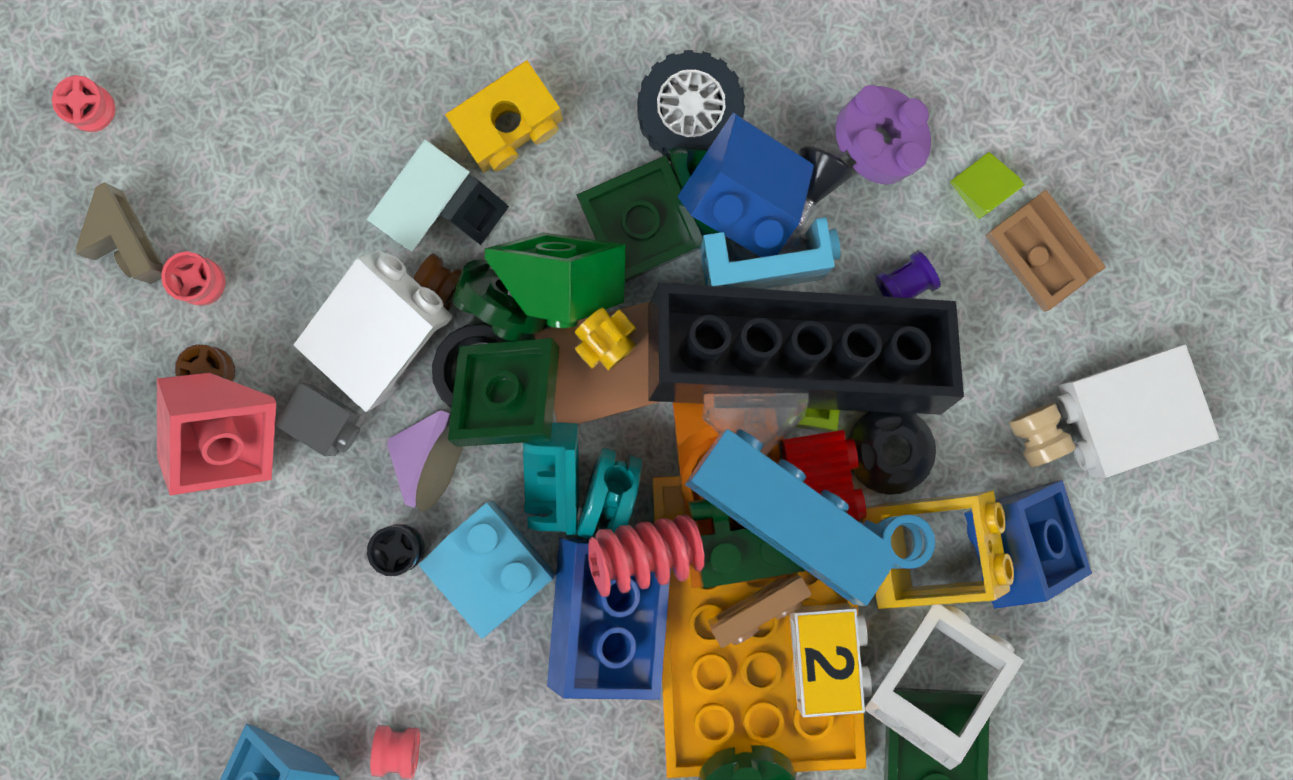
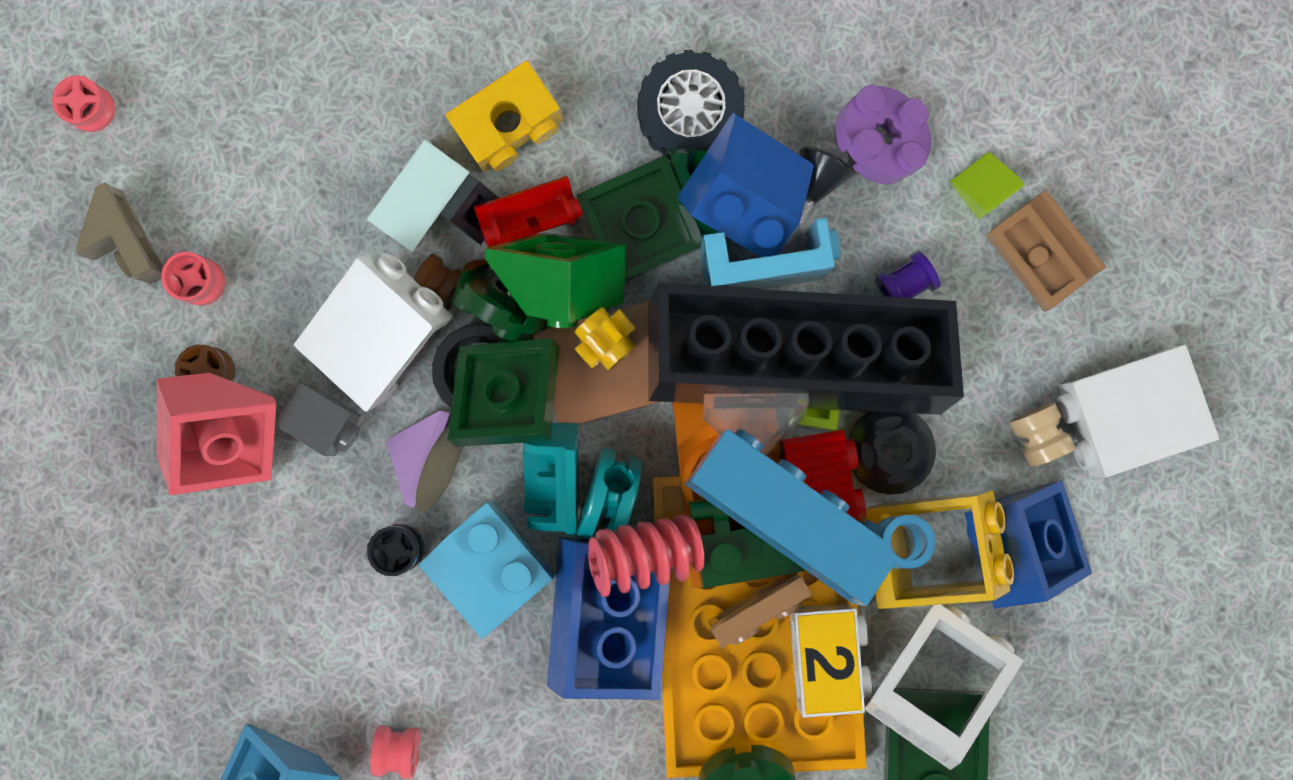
none -> red hinge [474,176,582,248]

